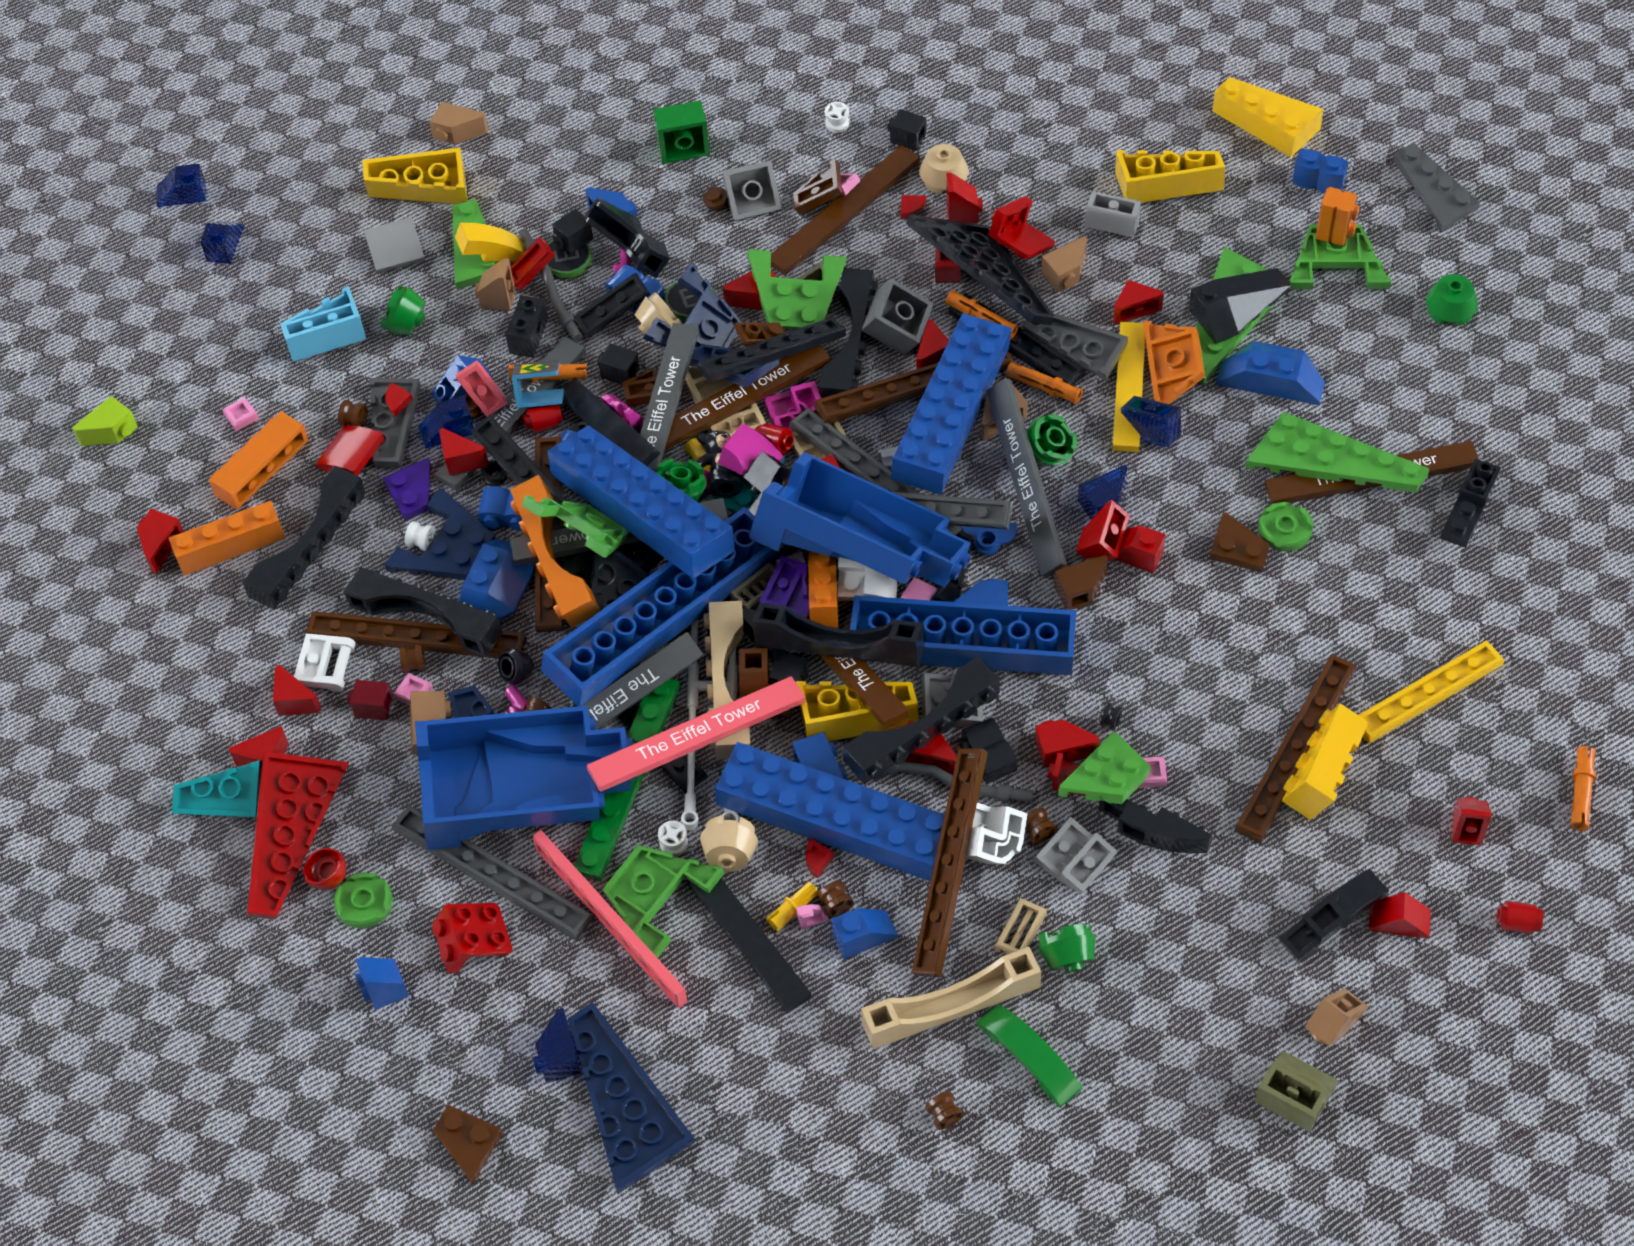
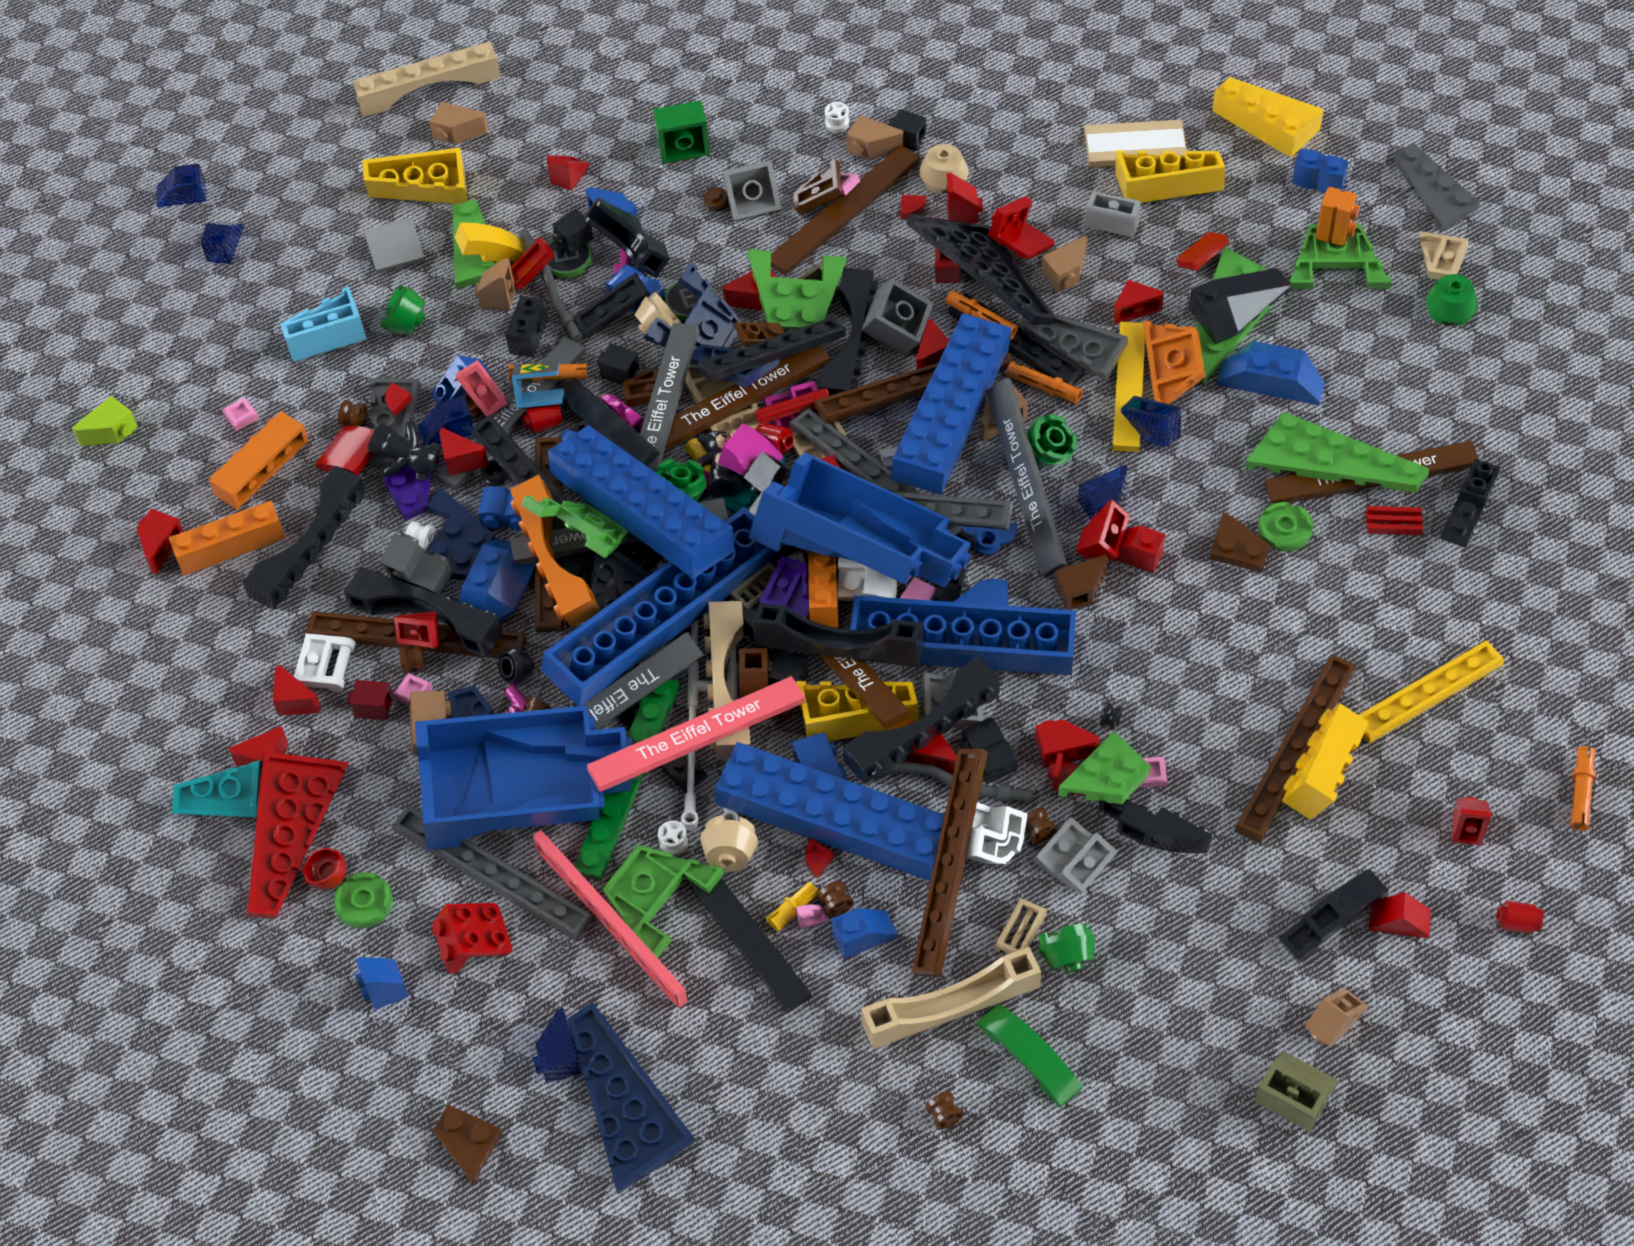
none -> tan arch [353,42,501,117]
none -> black piece [368,420,441,482]
none -> dark grey brick [380,533,454,595]
none -> red slope [394,611,441,648]
none -> red slope [546,155,590,191]
none -> red axle [755,388,830,424]
none -> medium nougat slope [846,115,904,159]
none -> tile [1084,120,1187,168]
none -> red tile [1176,232,1229,271]
none -> red tile [1366,506,1423,535]
none -> tan wing [1419,231,1469,280]

